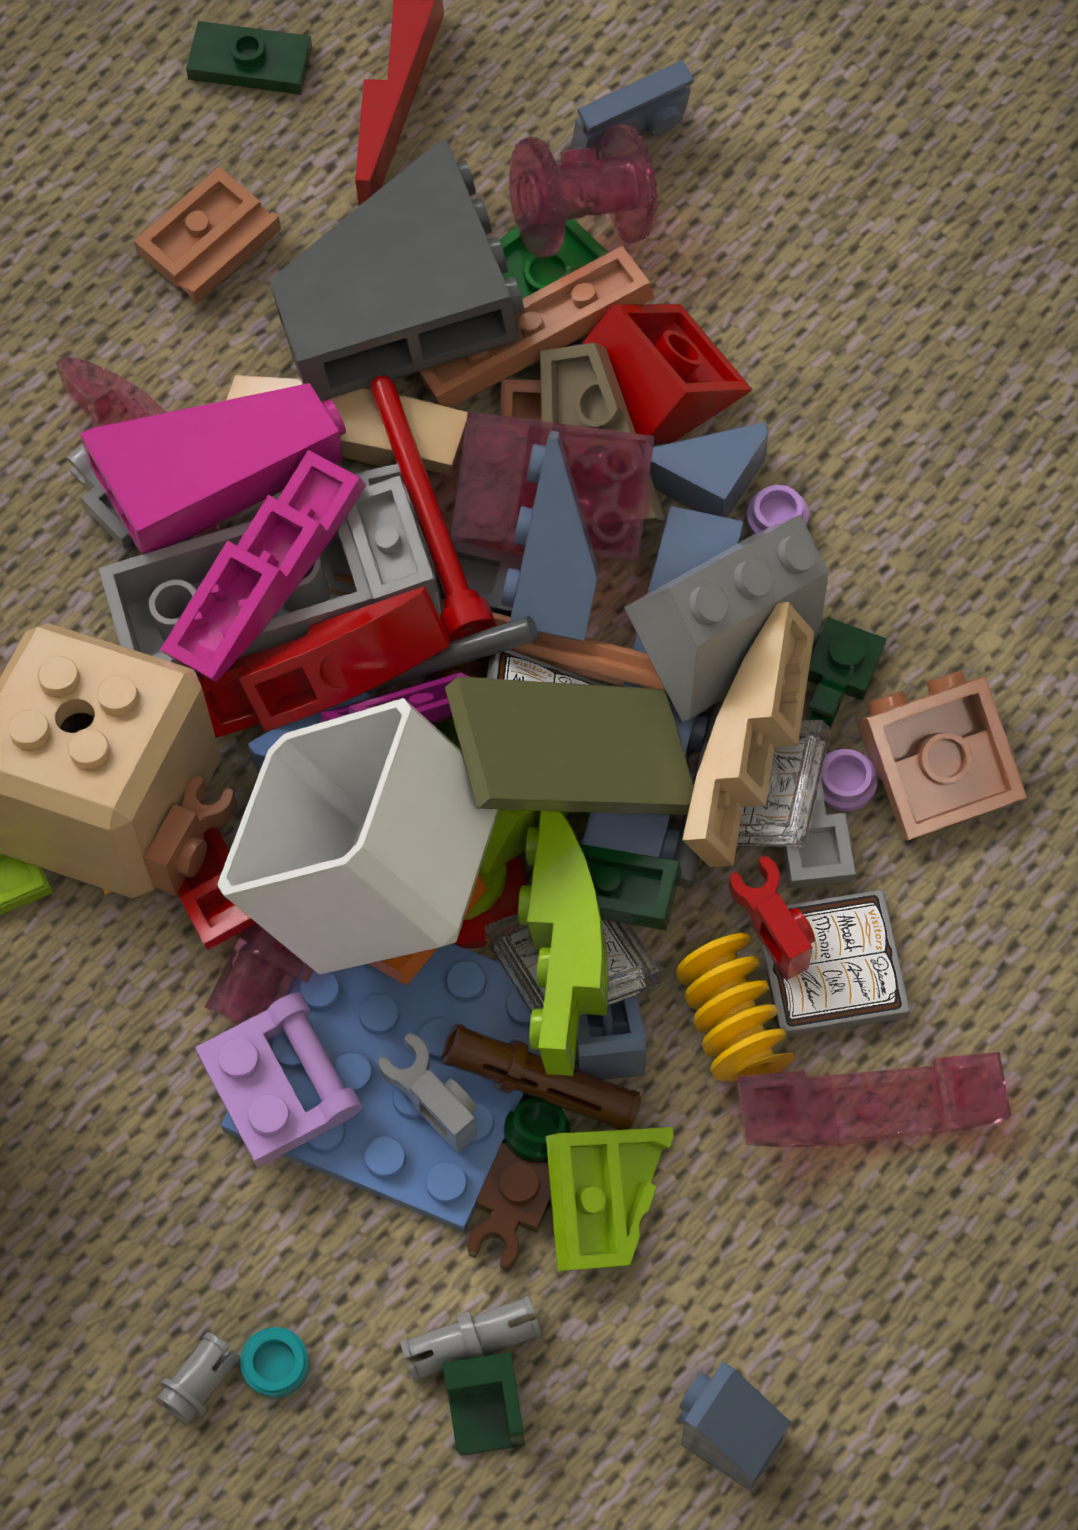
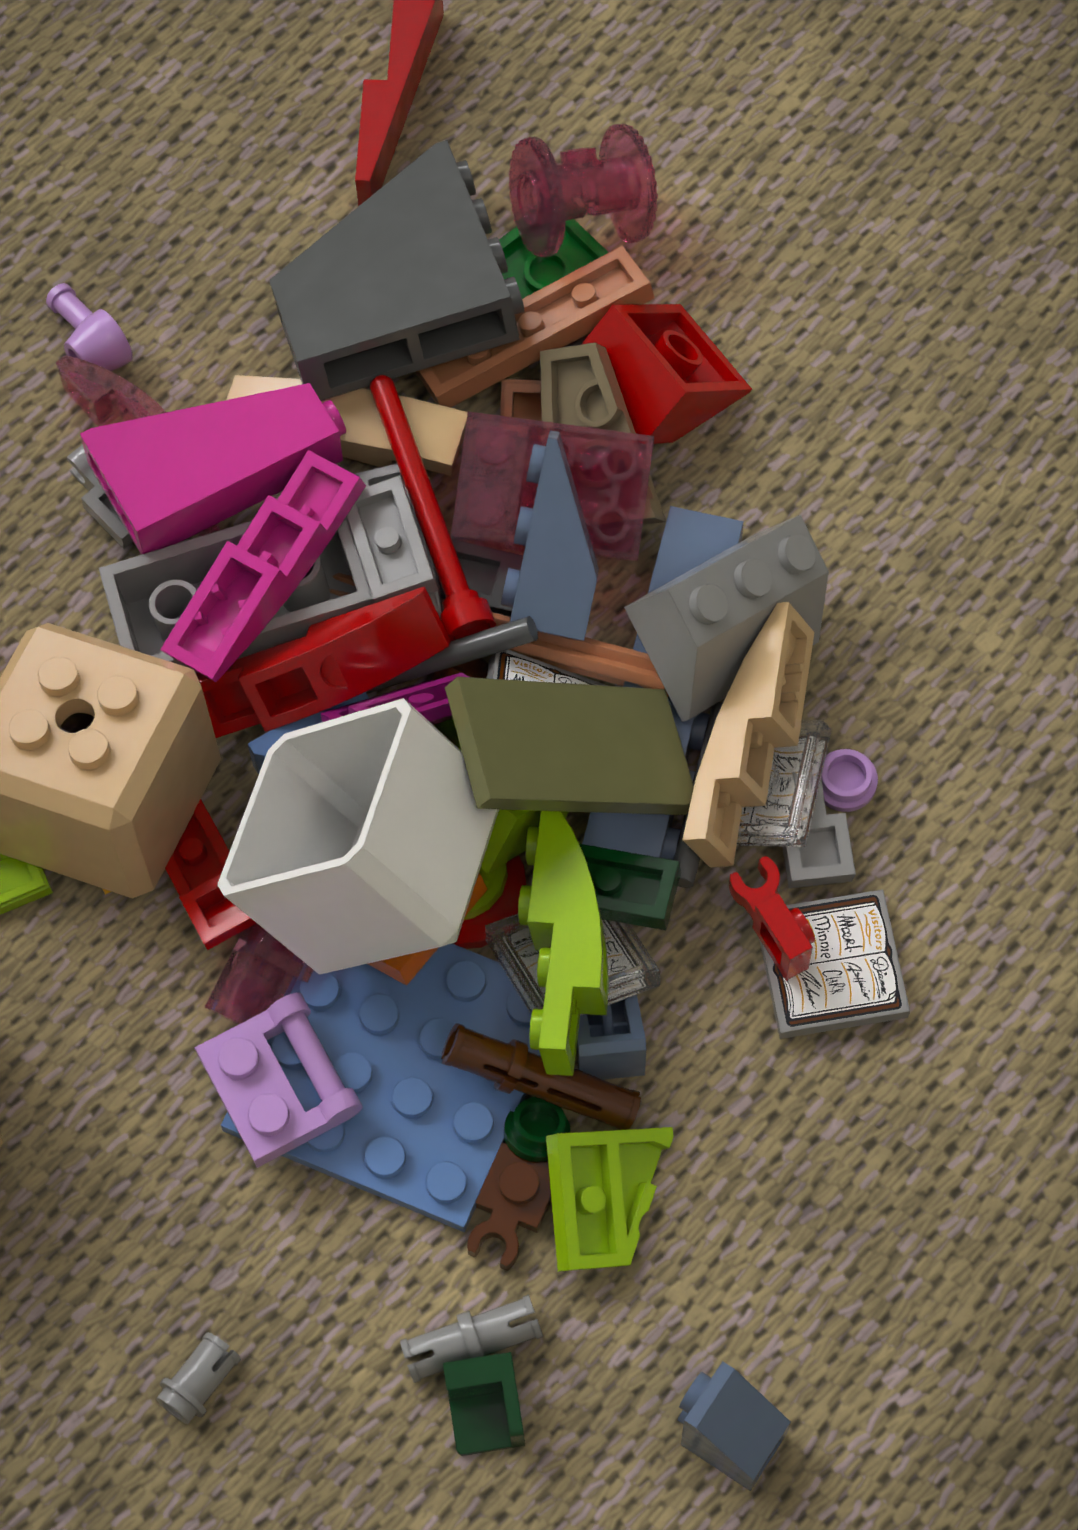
nougat plate [134,167,281,304] -> none
nougat plate [143,776,237,896] -> none
dark green plate [186,21,312,95] -> none
teal tile [240,1327,310,1399] -> none
light grey plate [378,1033,477,1153] -> none
sand blue plate [571,60,694,161] -> none
sand blue slope [645,422,769,518] -> none
yellow piece [676,933,795,1082] -> none
clear pink slope [737,1052,1011,1147] -> none
lavender plate [746,485,809,535] -> none
dark green plate [806,617,887,732] -> none
nougat plate [856,670,1027,840] -> none
none -> lavender bar [46,283,132,376]

